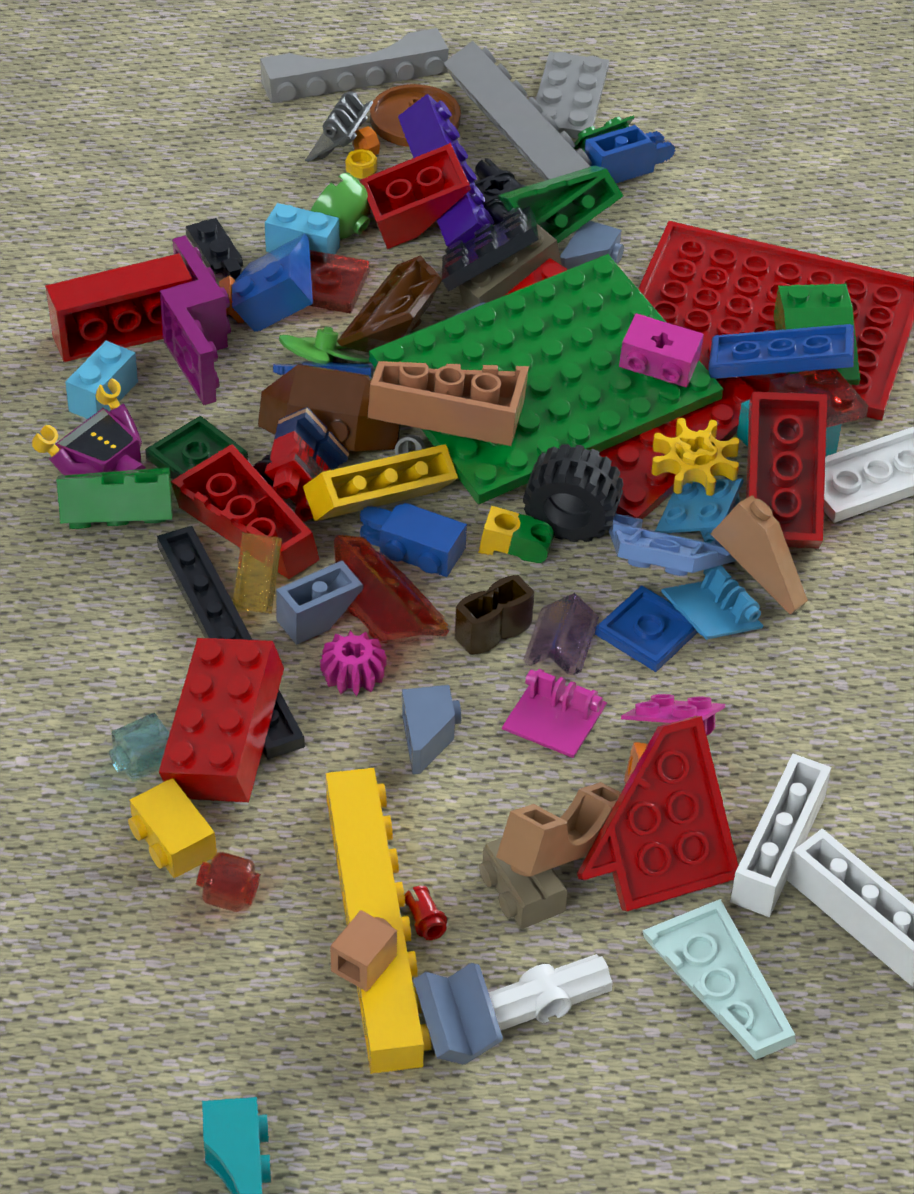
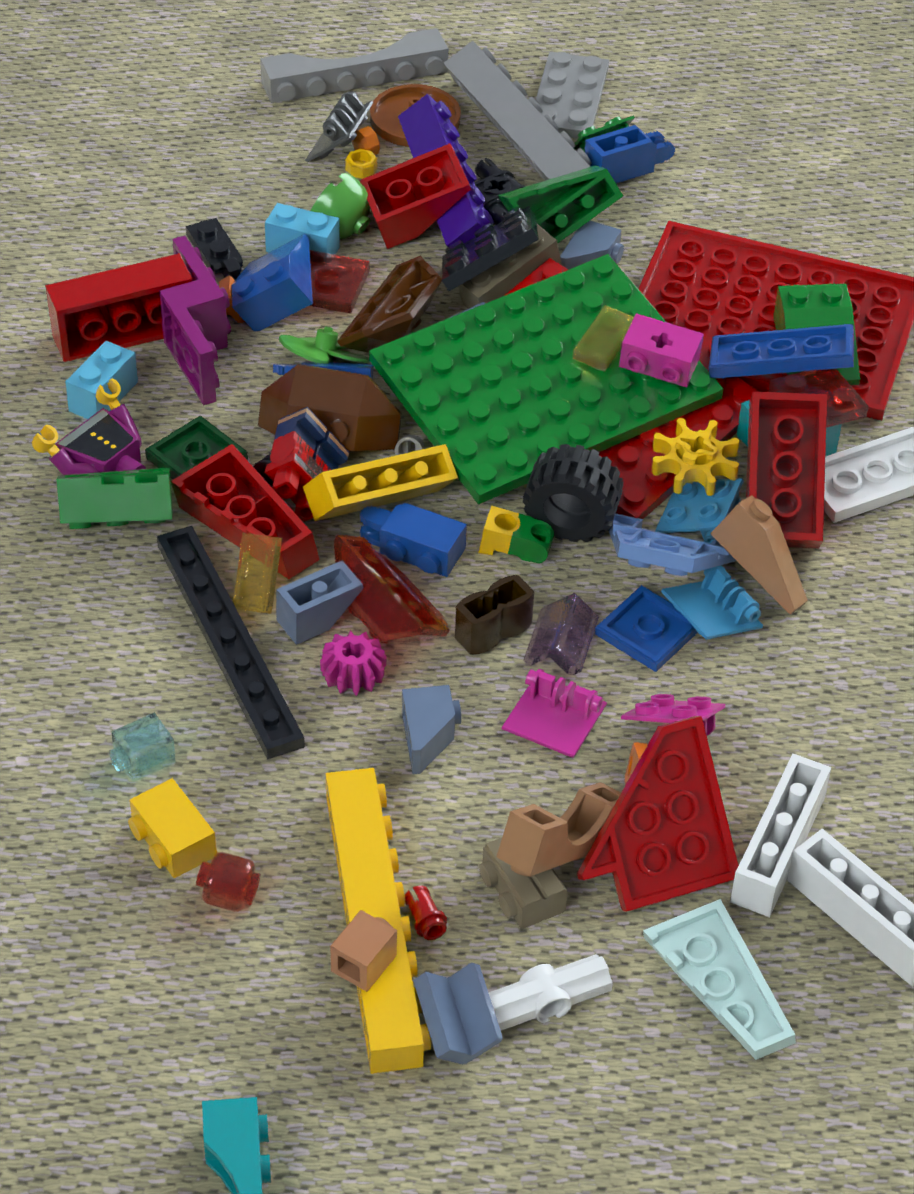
red brick [159,638,284,803] -> none
nougat wedge [368,361,529,446] -> none
none -> clear yellow tile [573,305,634,372]

